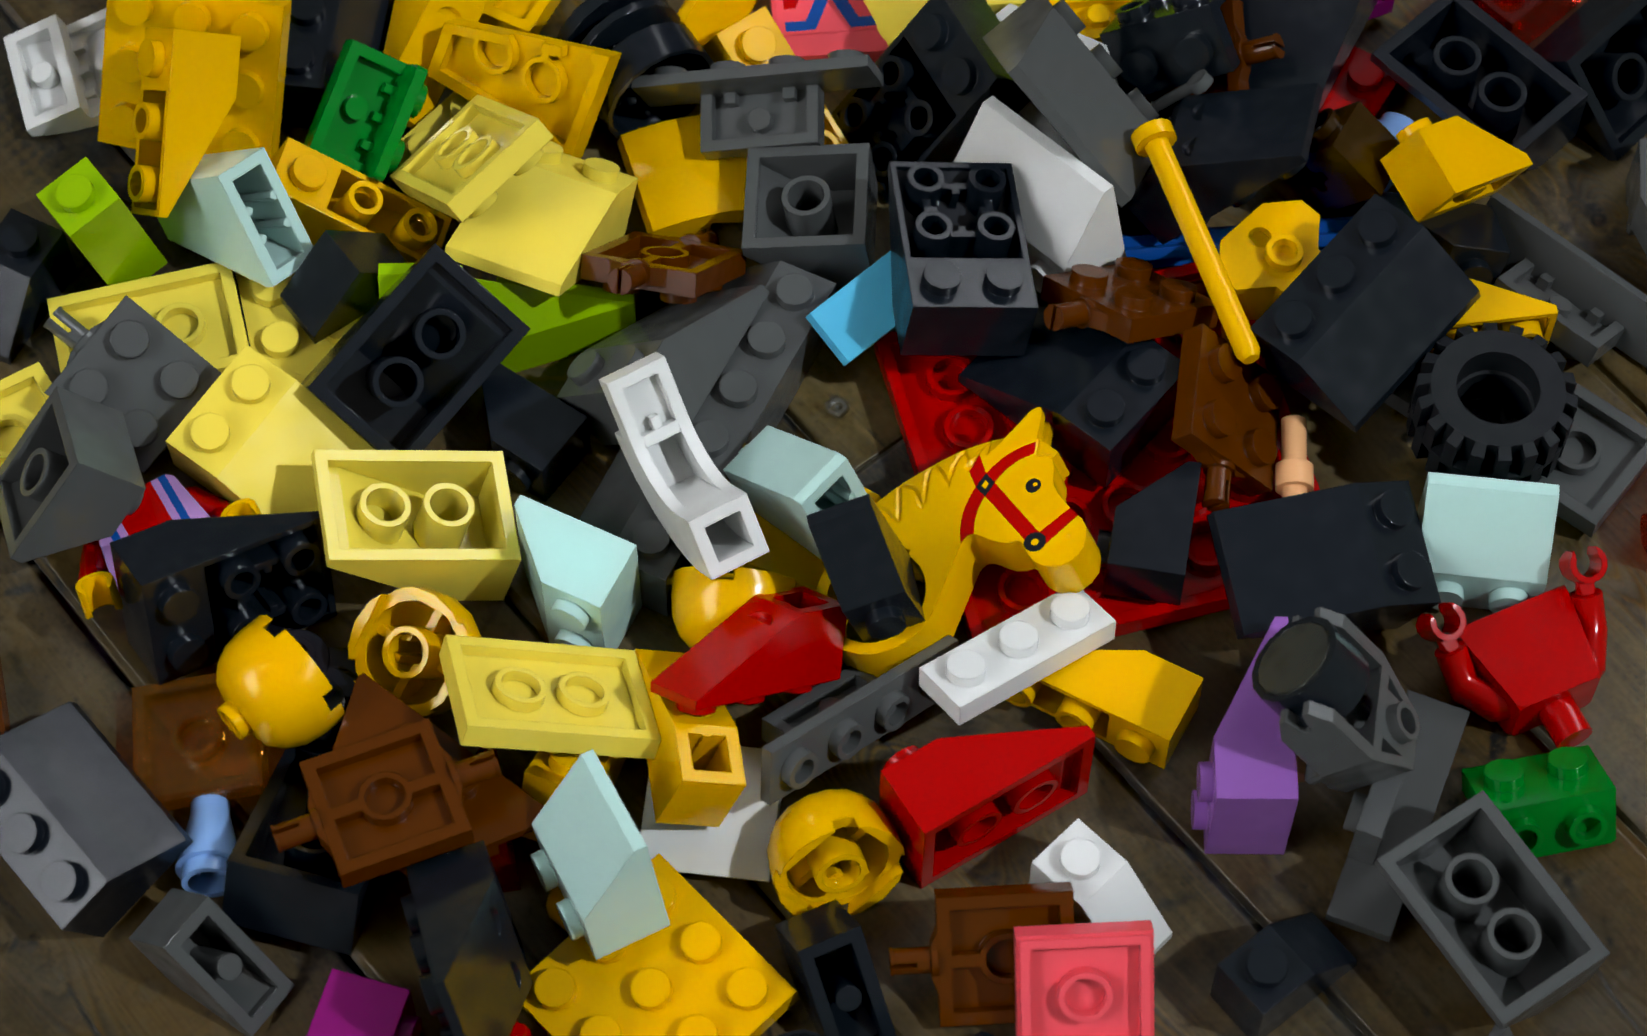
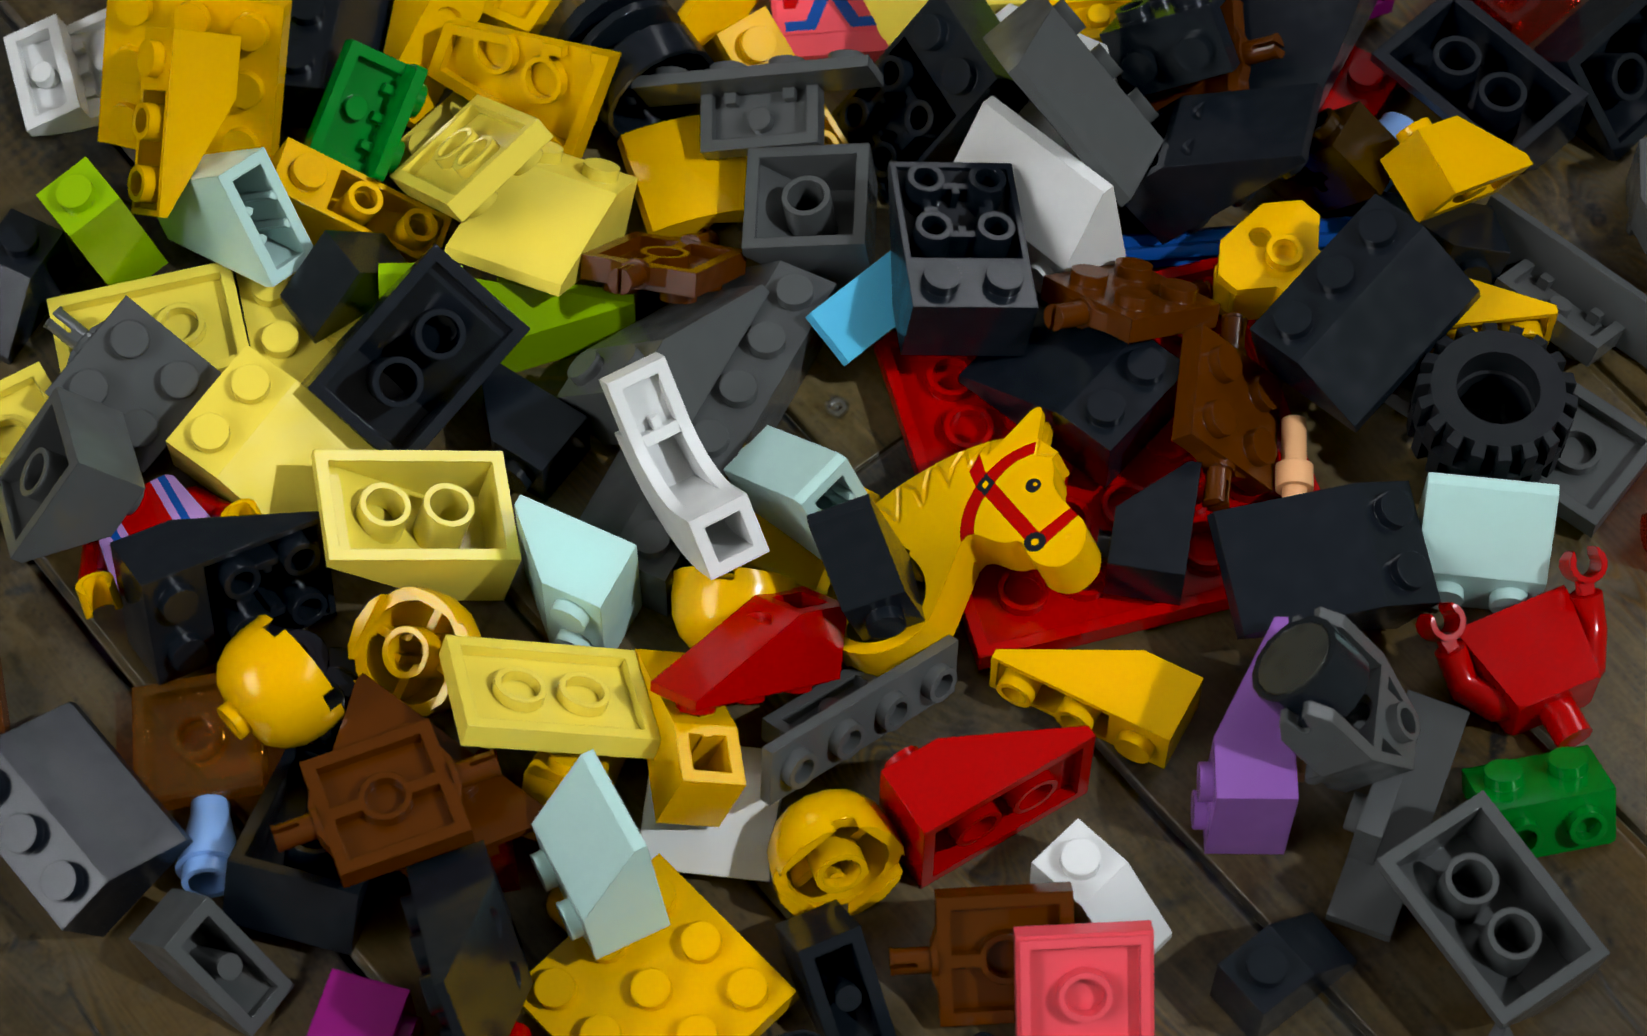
white plate [919,590,1116,726] -> none
yellow bar [1131,118,1260,364] -> none
dark grey hinge [1150,69,1213,113] -> none

